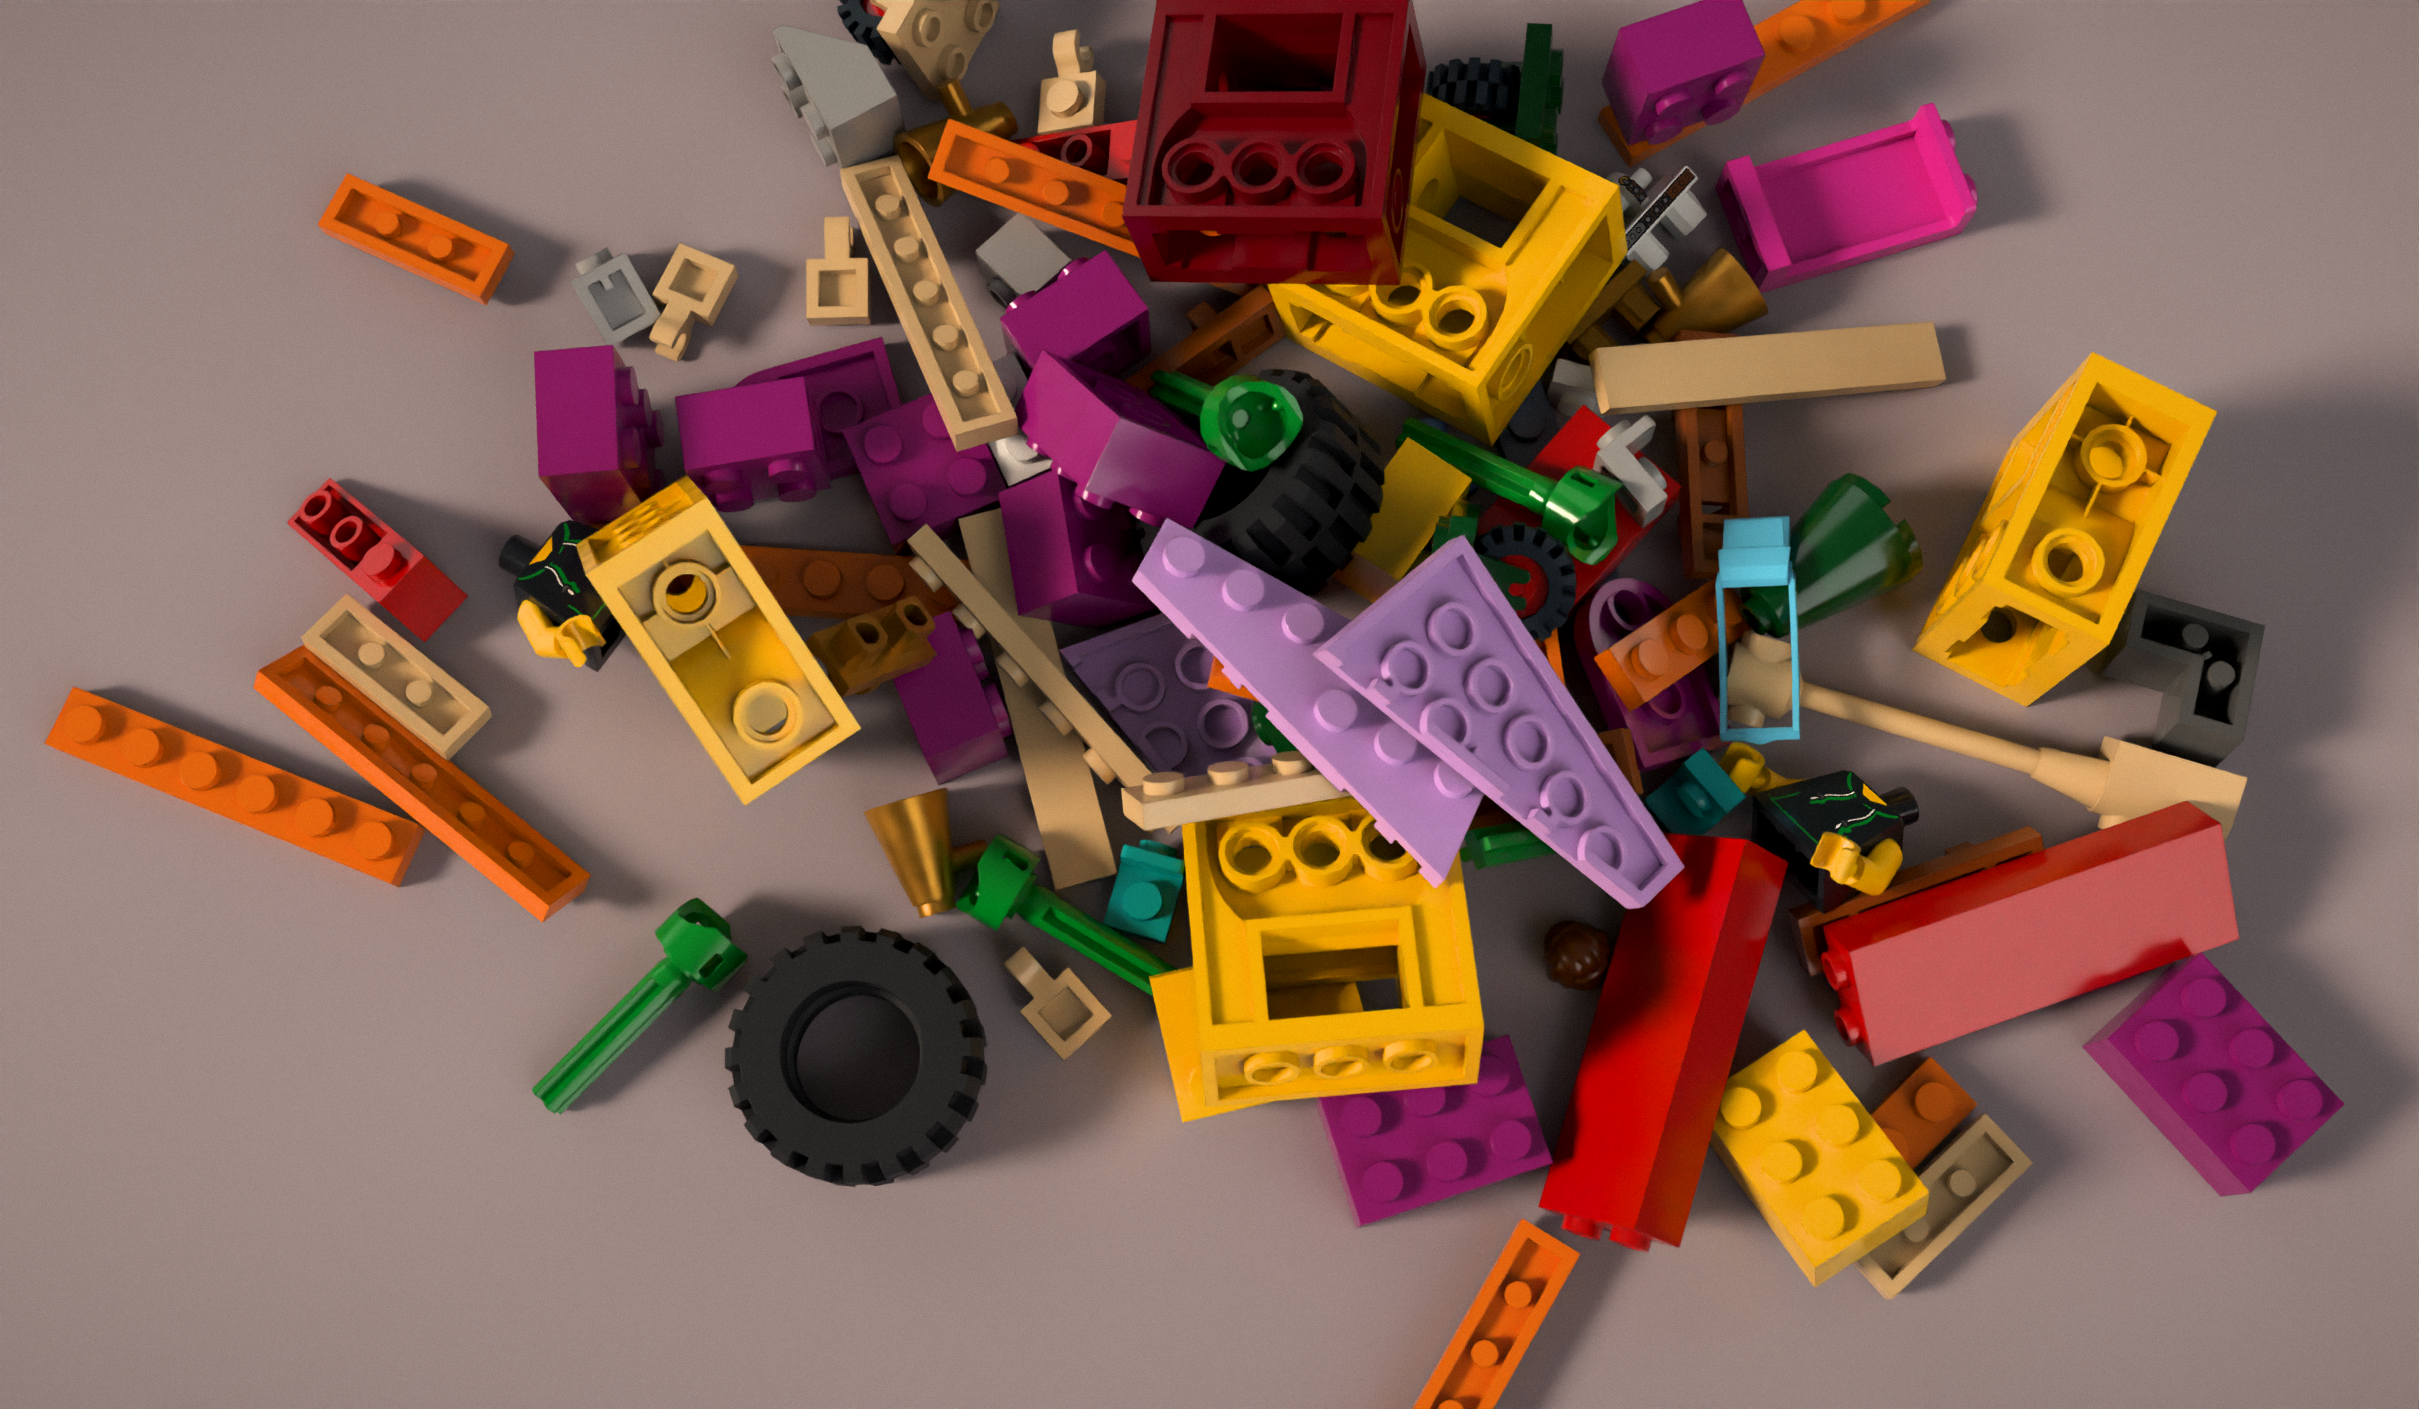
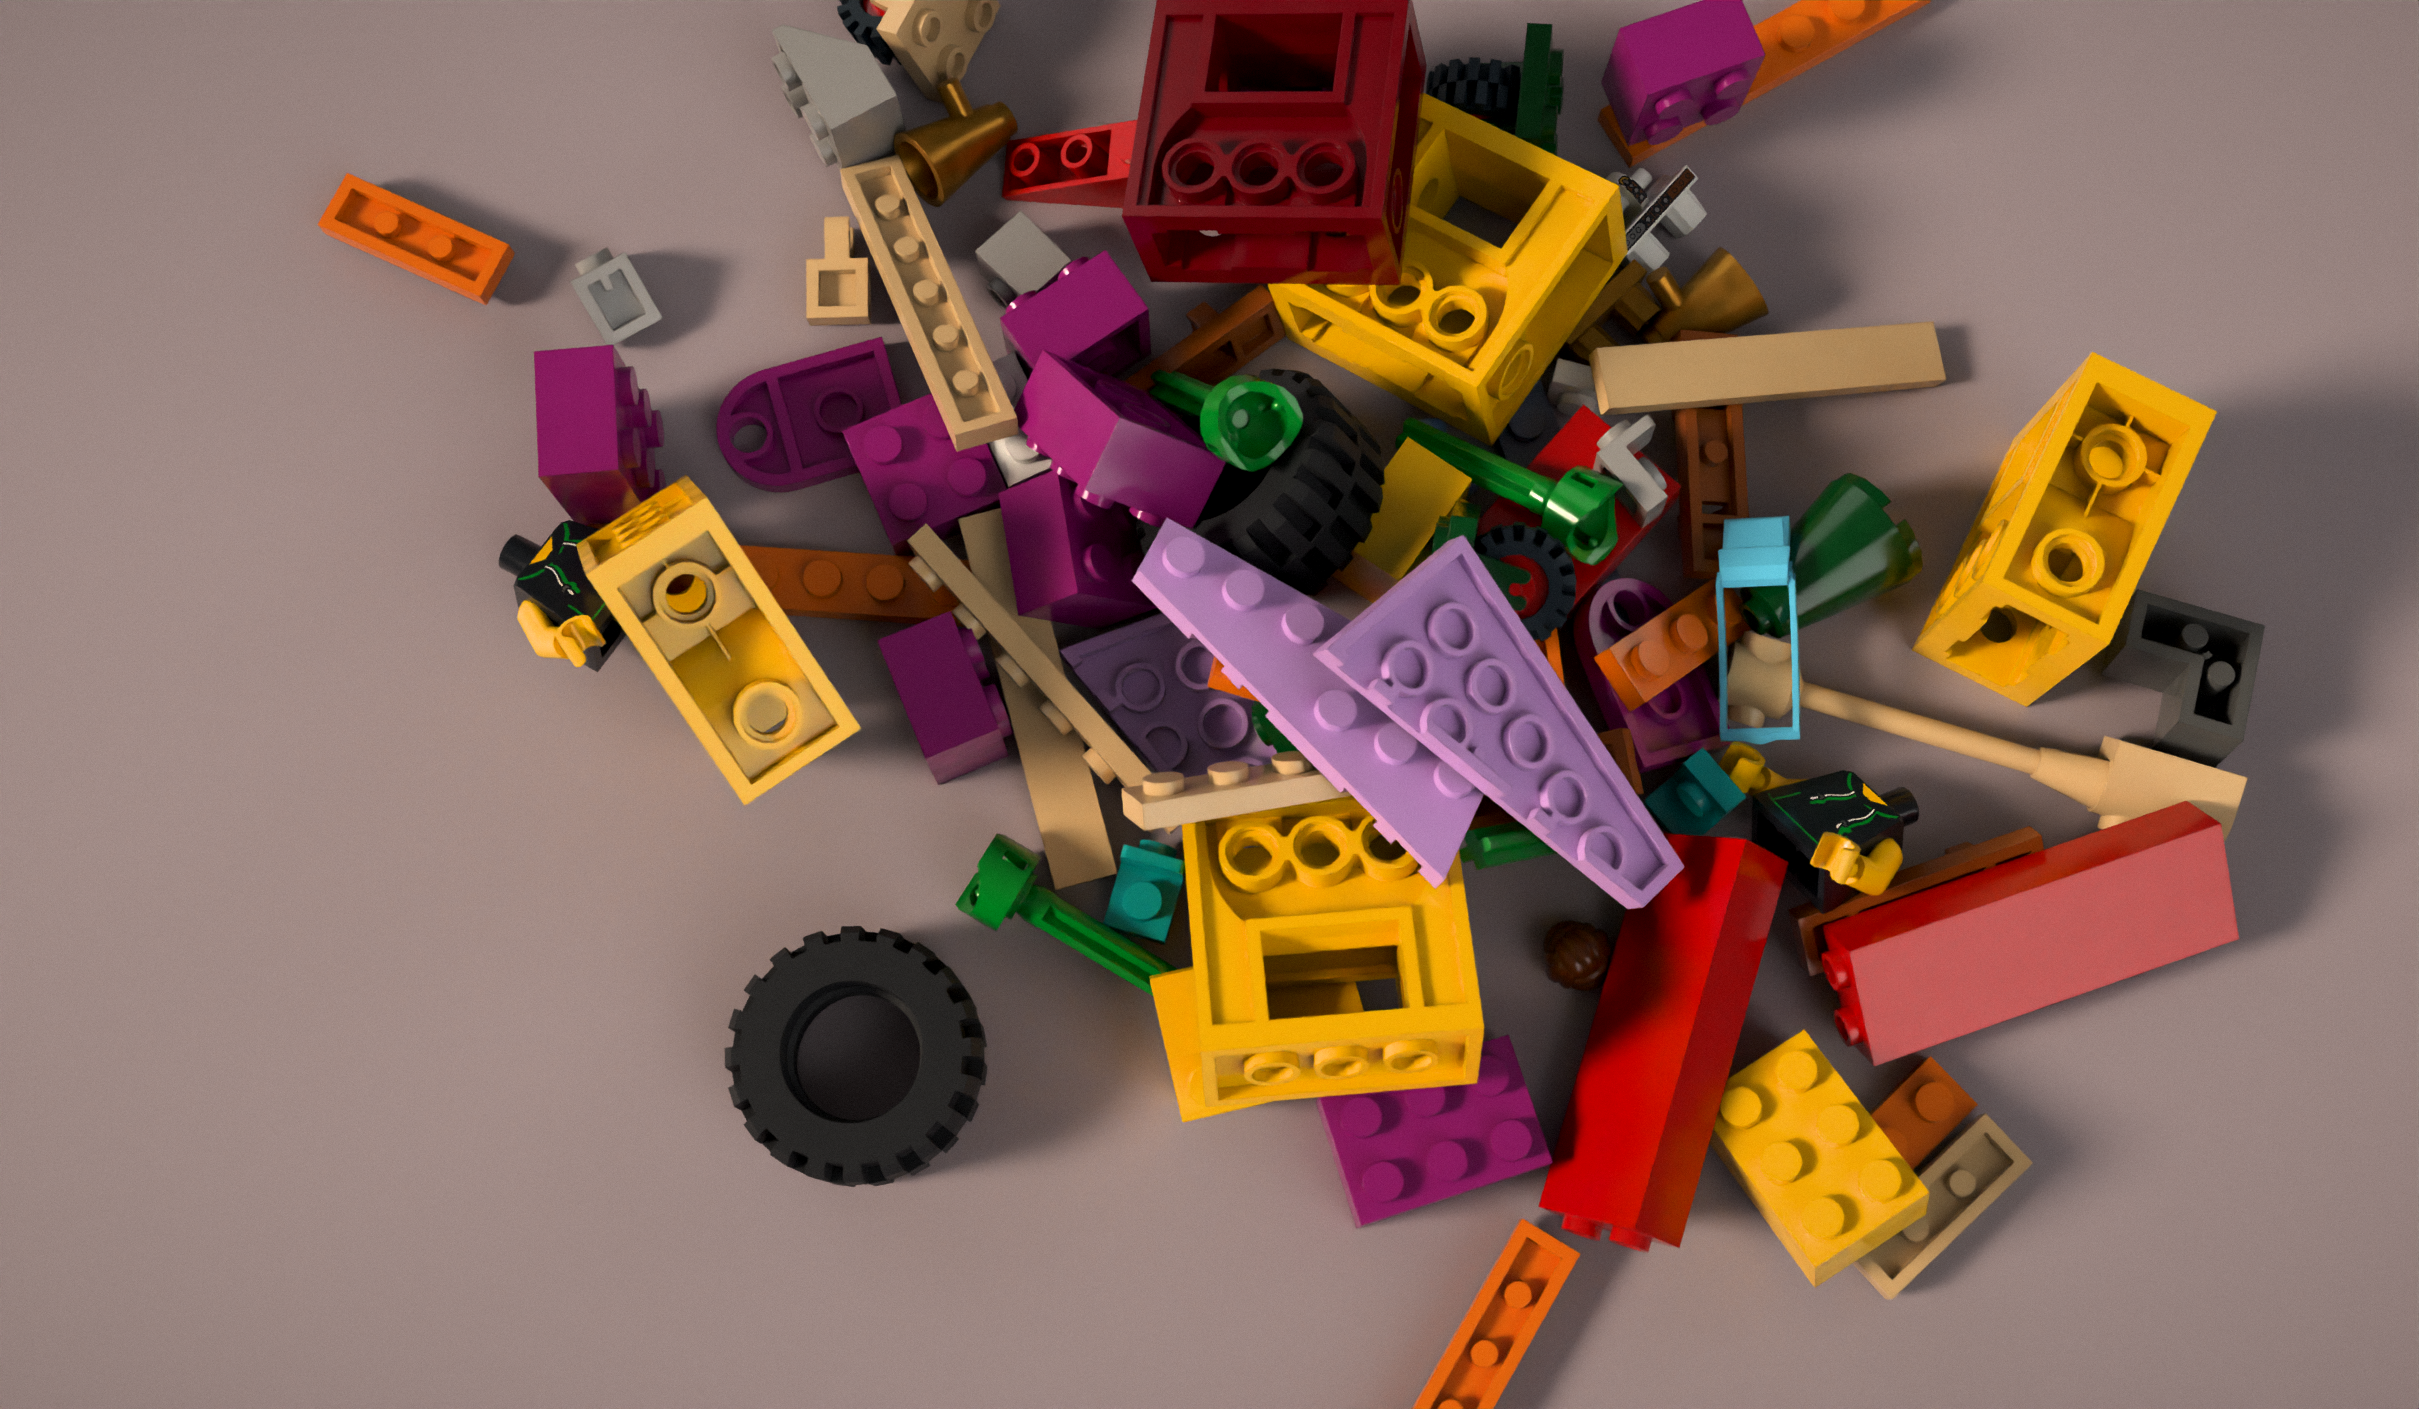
orange plate [44,686,426,888] -> none
orange plate [253,645,591,923] -> none
red slope [286,478,468,643] -> none
tan plate [301,593,492,762] -> none
green piece [532,897,748,1114] -> none
tan plate [649,243,738,362] -> none
magenta brick [675,376,831,513] -> none
pearl gold hips [805,596,937,699] -> none
pearl gold piece [863,787,988,918] -> none
orange plate [928,118,1271,297] -> none
tan plate [1004,947,1112,1061] -> none
tan plate [1038,29,1106,135] -> none
dark pink panel [1715,102,1978,293] -> none
magenta brick [2082,952,2345,1197] -> none

